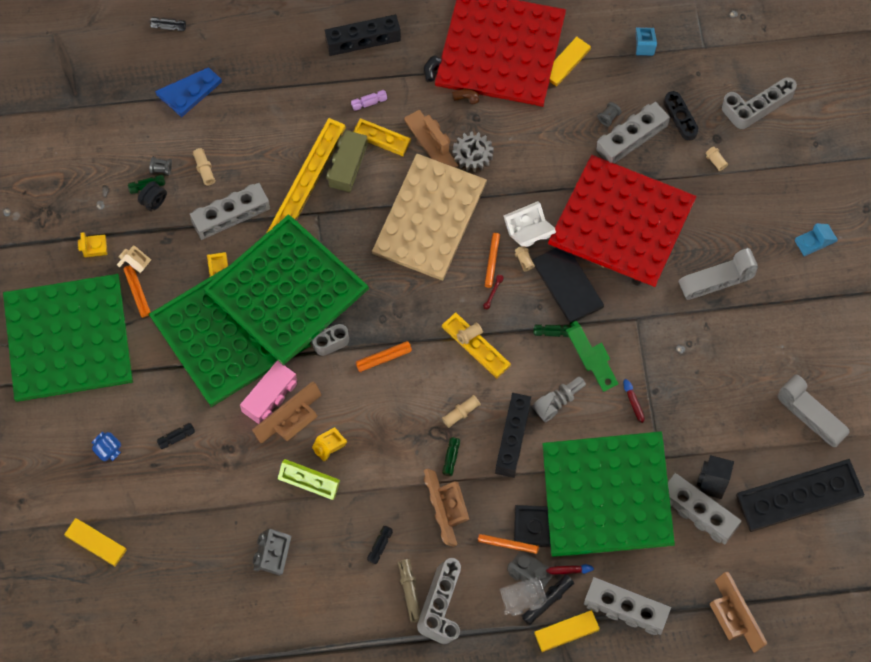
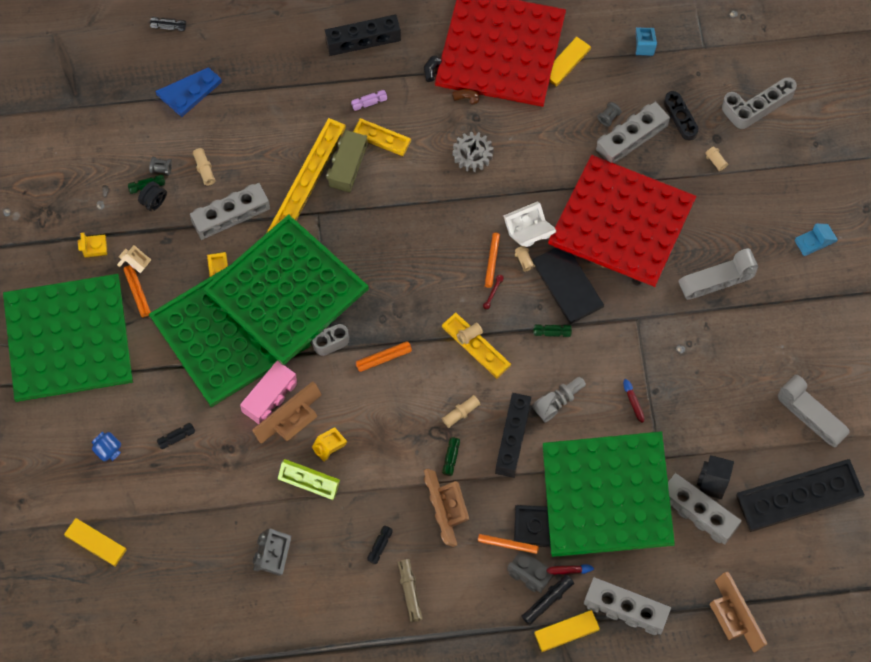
tan plate [372,154,487,281] -> none
medium nougat bracket [404,110,458,169] -> none
light grey beam [417,558,461,644] -> none
clear bracket [499,576,547,616] -> none
green piece [566,321,619,392] -> none

